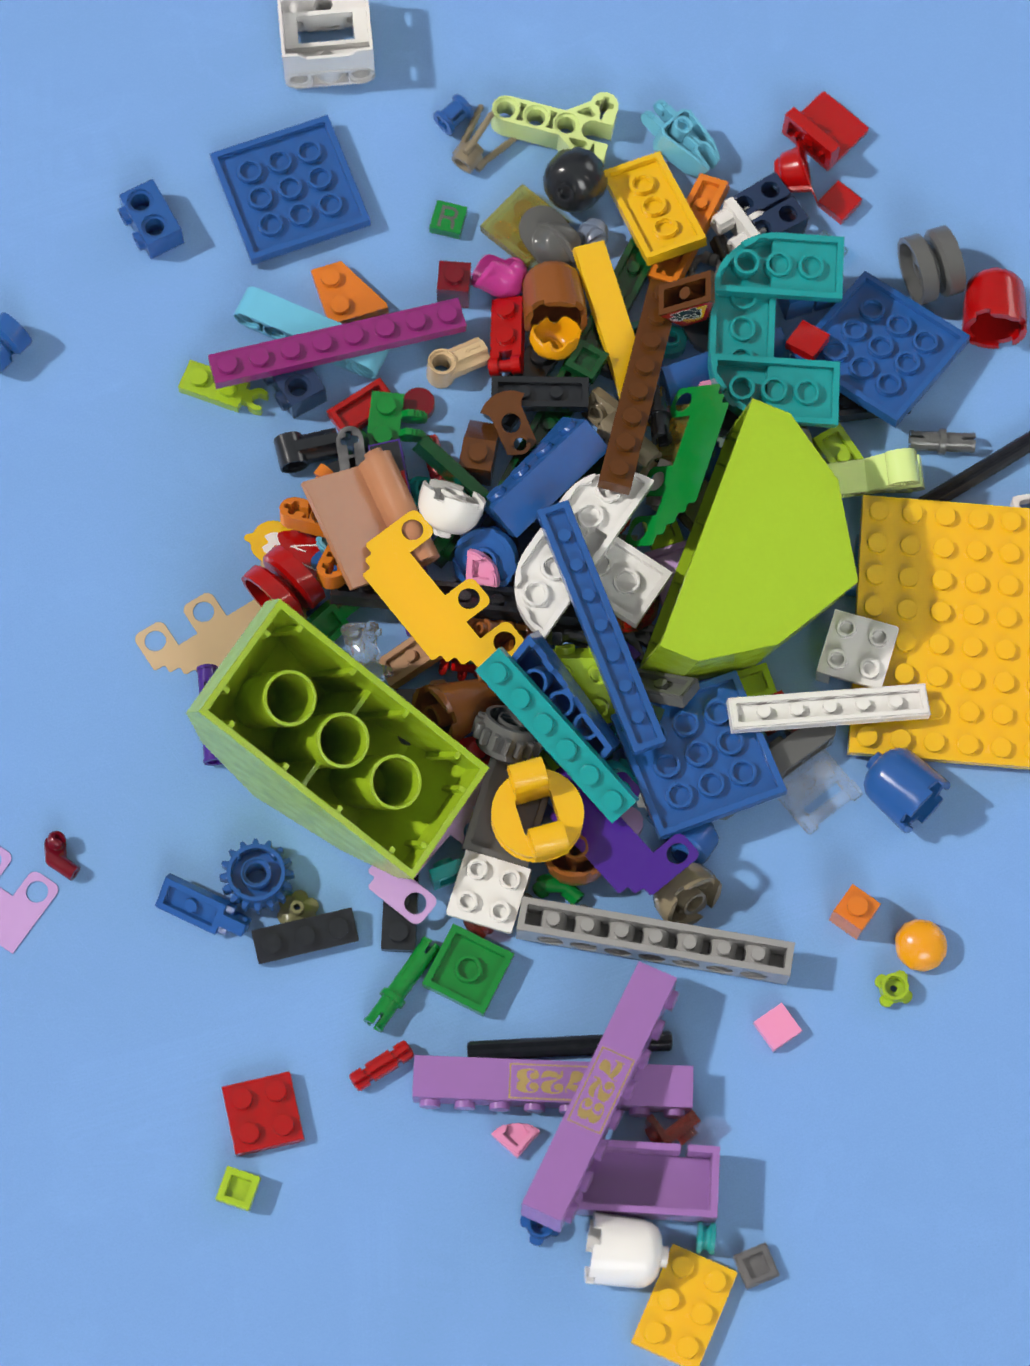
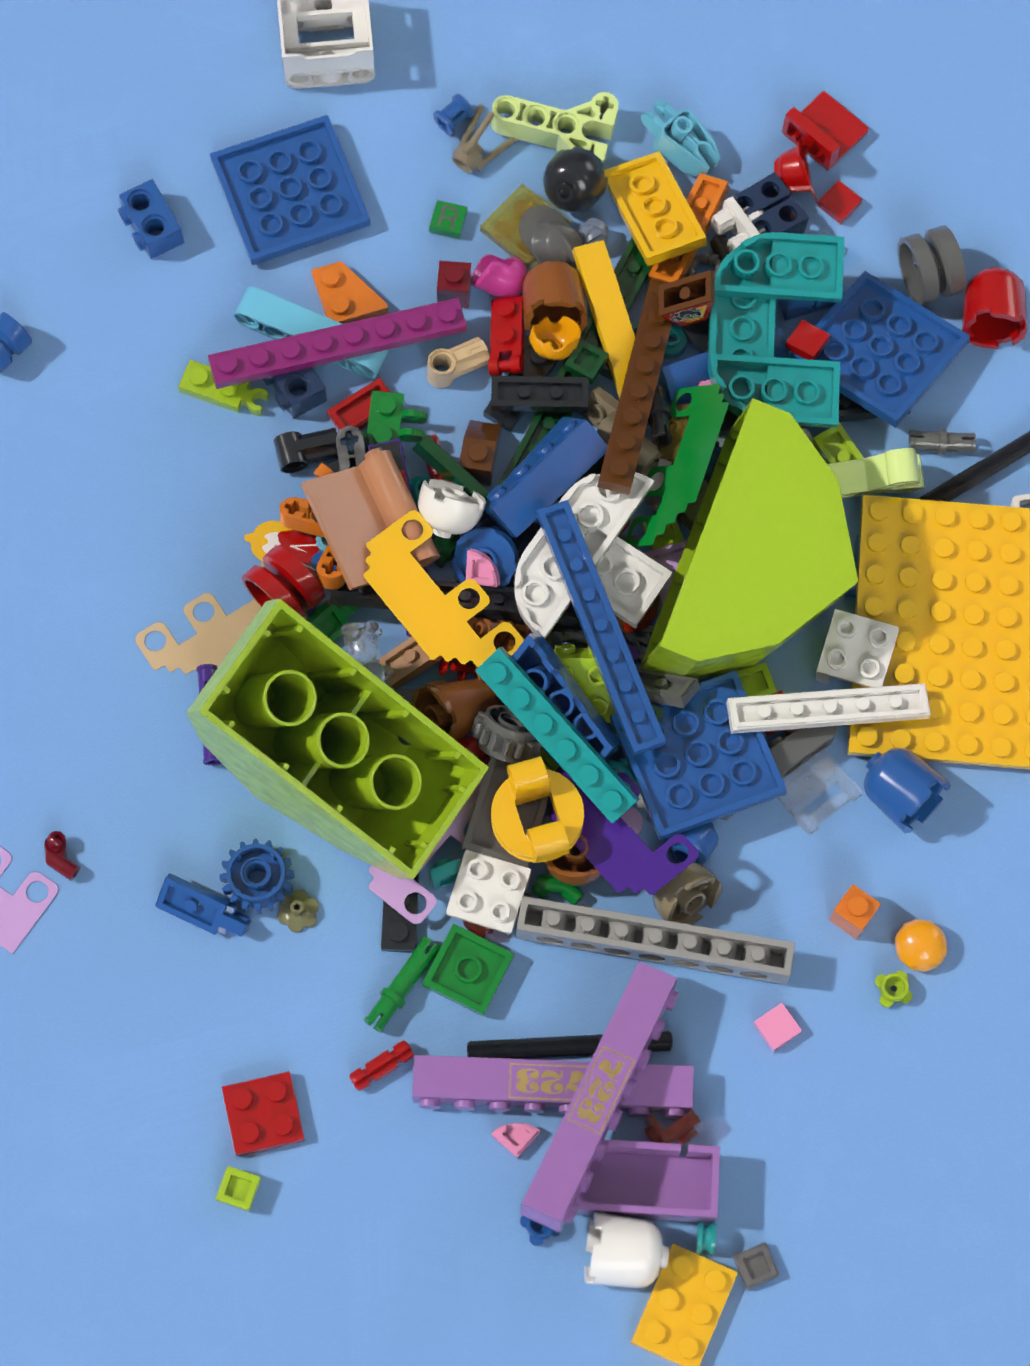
black plate [251,907,359,964] -> none
dark red tile [403,387,435,418] -> none
reddish brown piece [480,390,537,455] -> none

